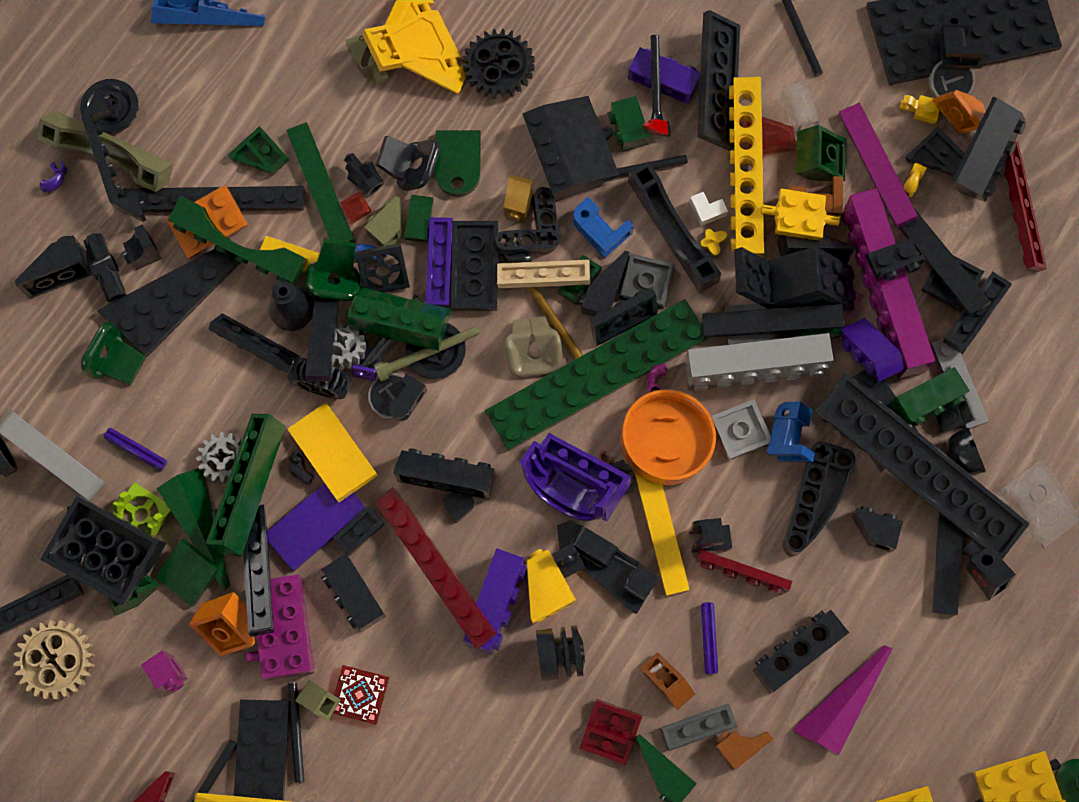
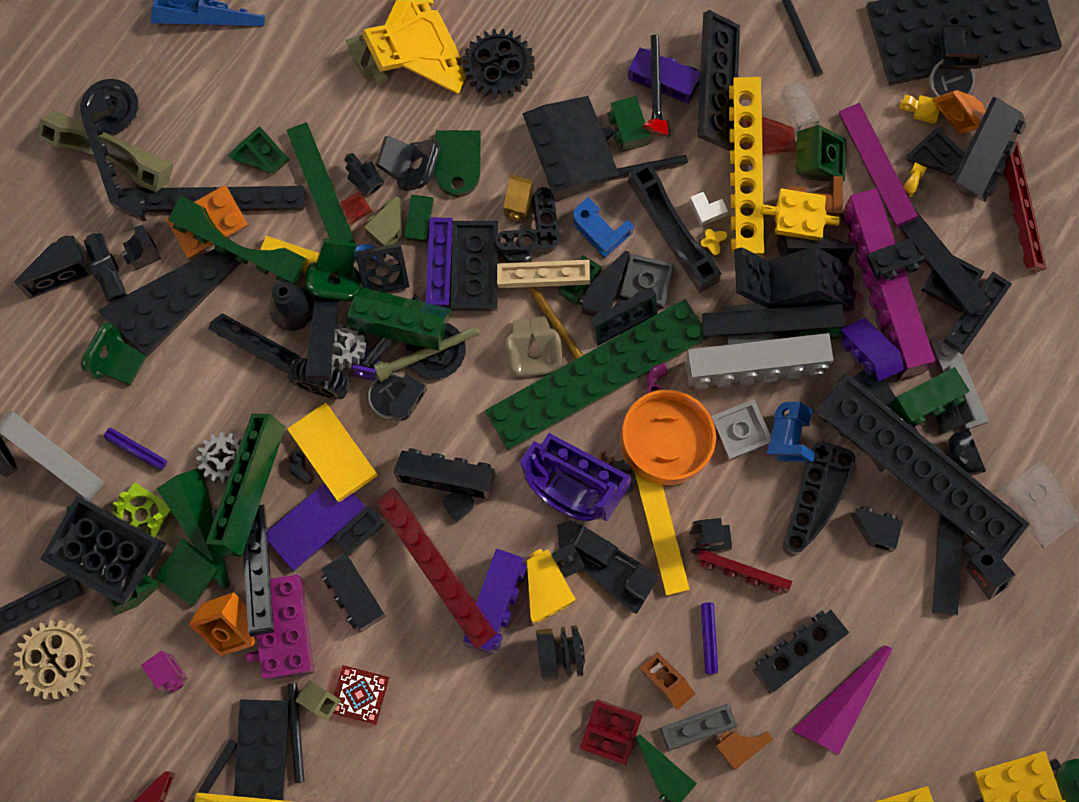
dark purple arm [40,161,67,192] -> none

